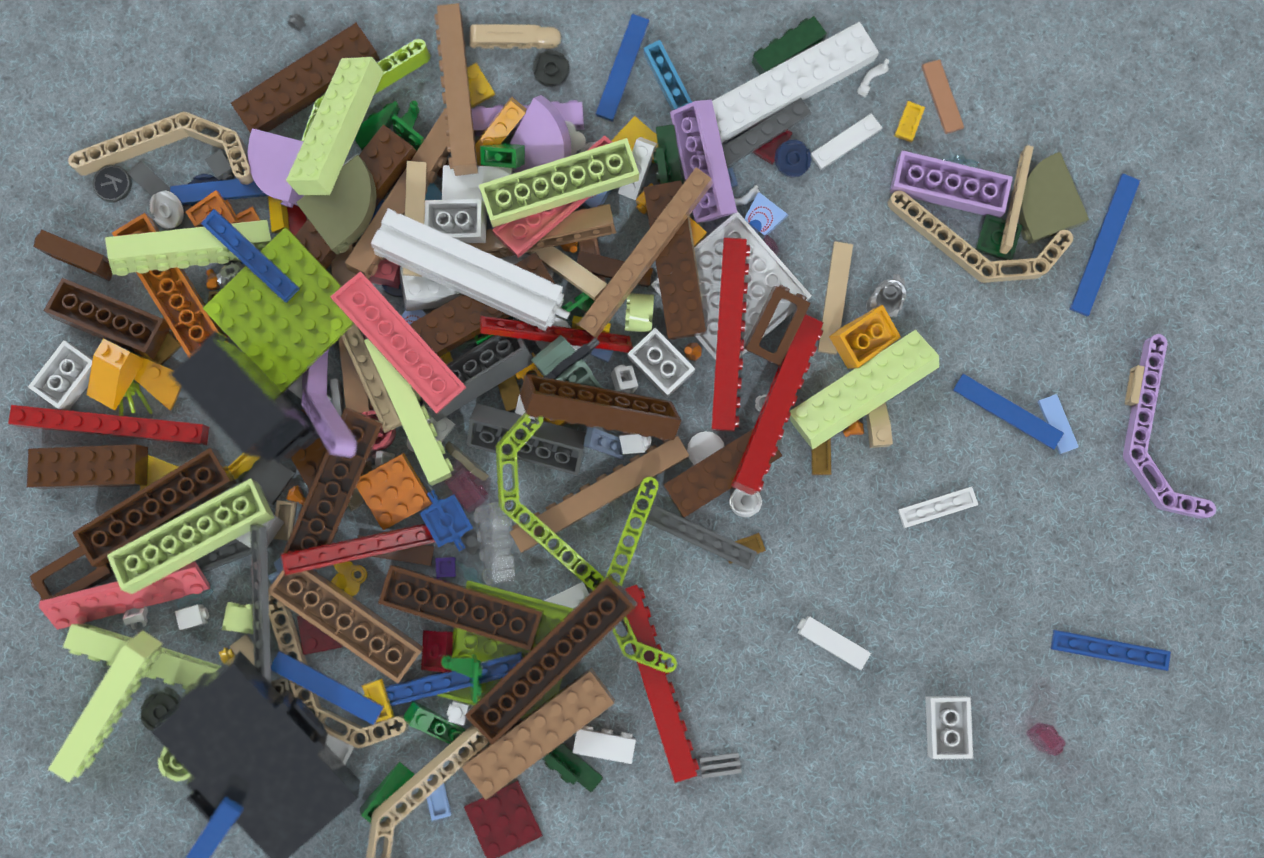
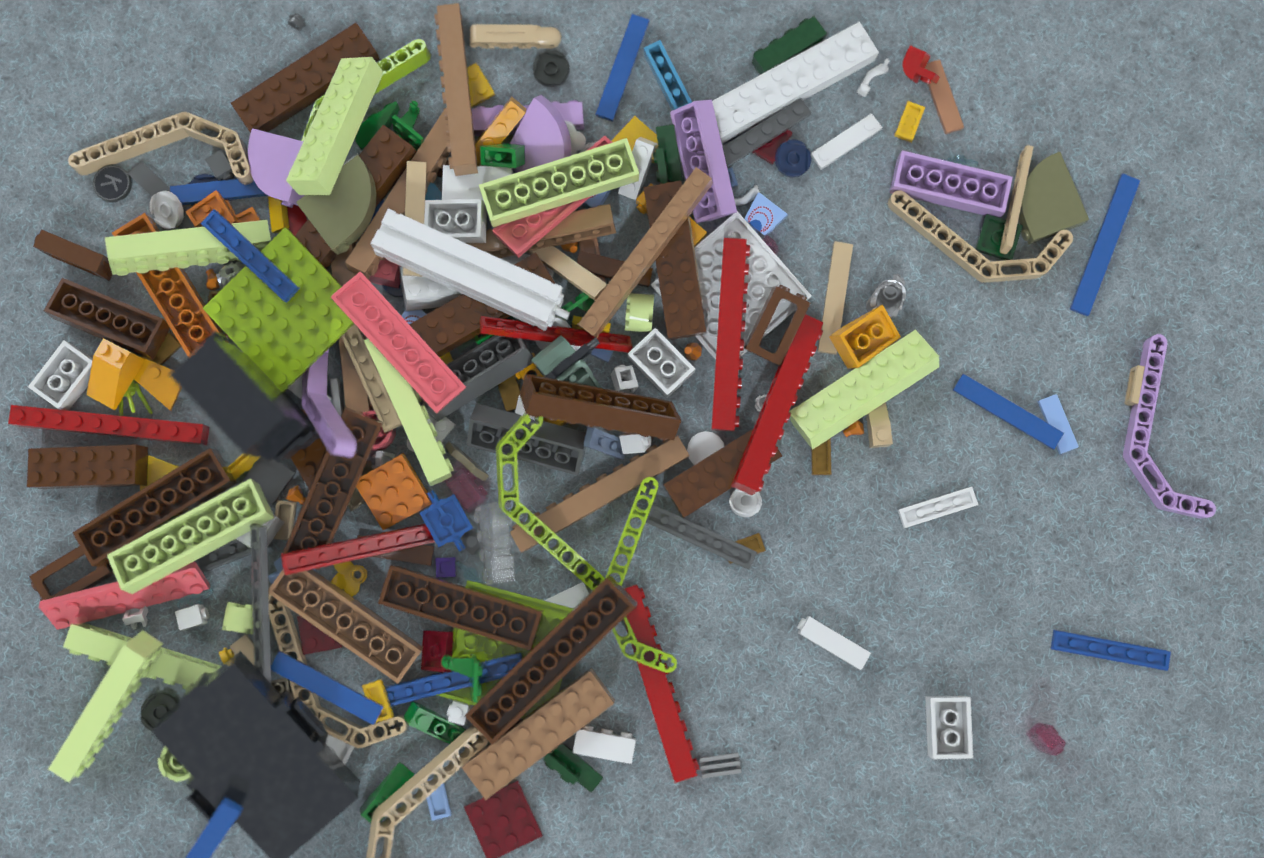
none -> red brick [903,45,940,85]

